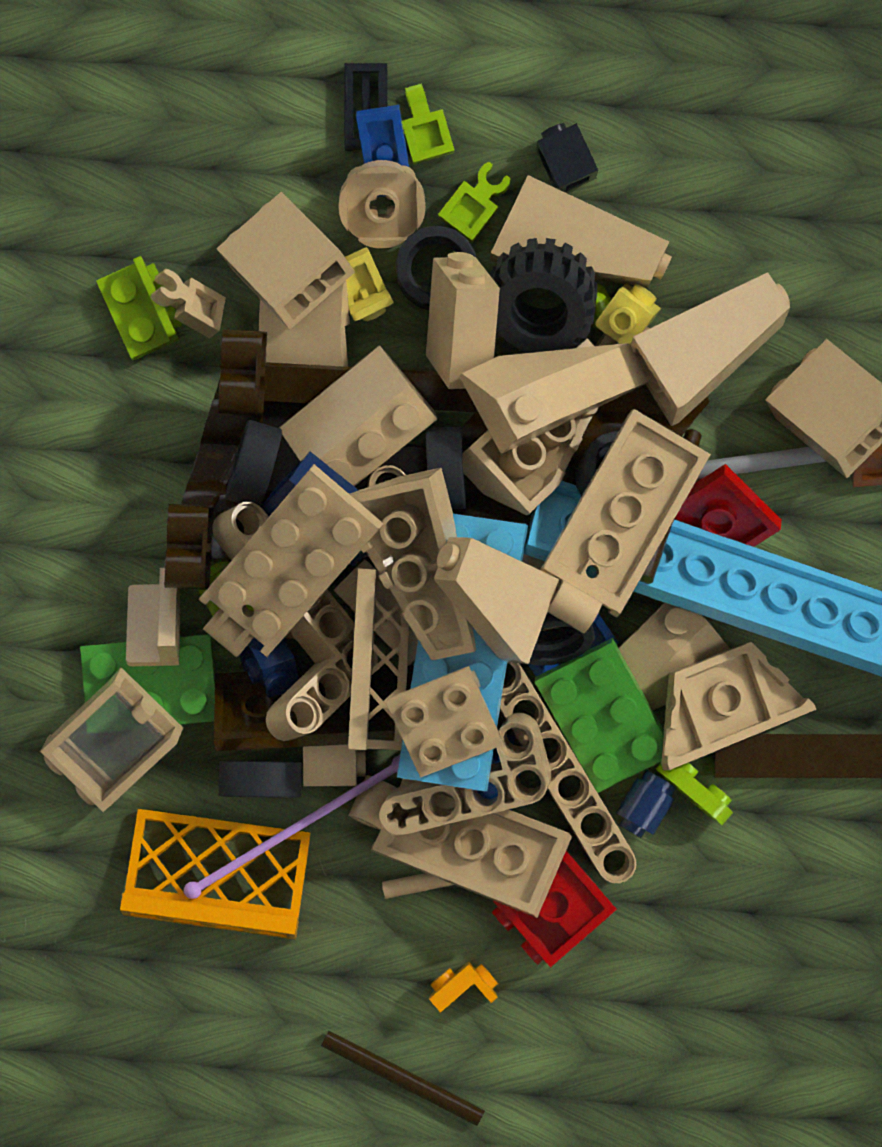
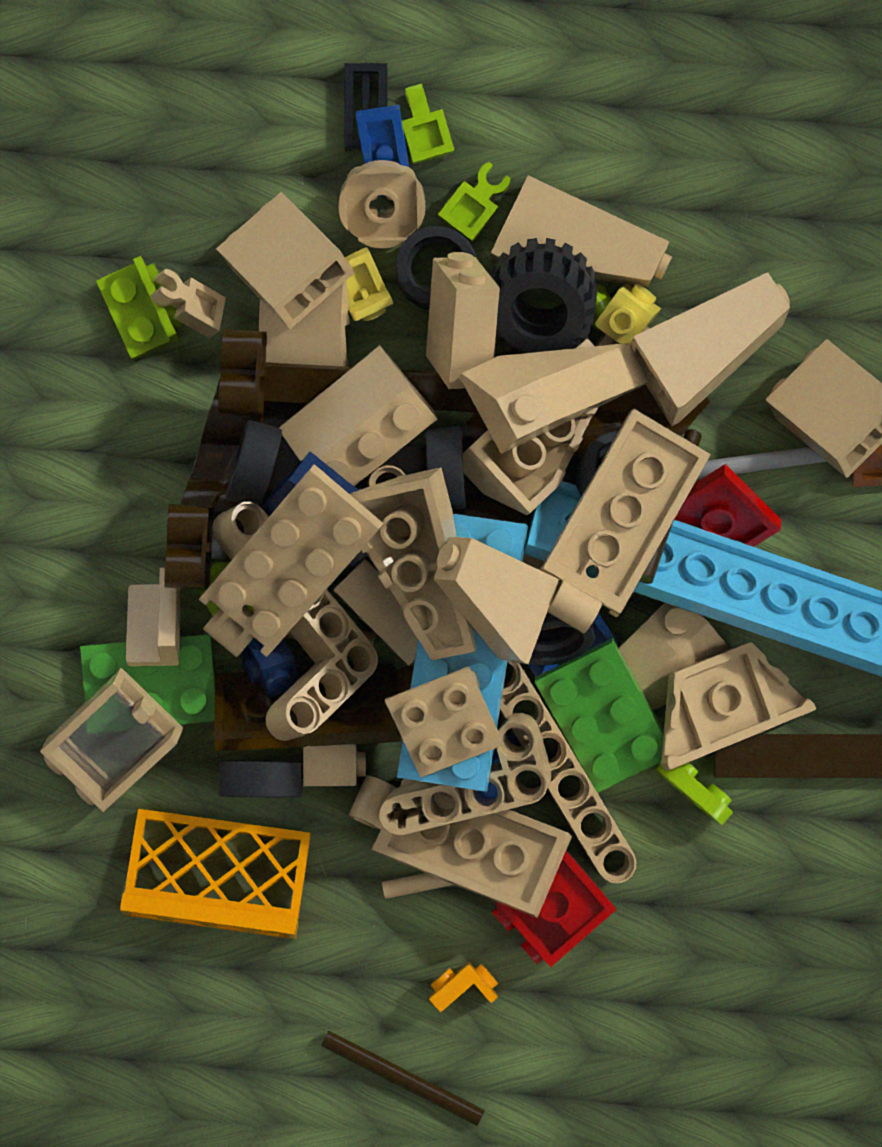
lavender piece [184,755,400,899] -> none
tan fence [348,568,410,750] -> none
black brick [536,123,598,193] -> none
dark blue brick [616,770,676,838] -> none

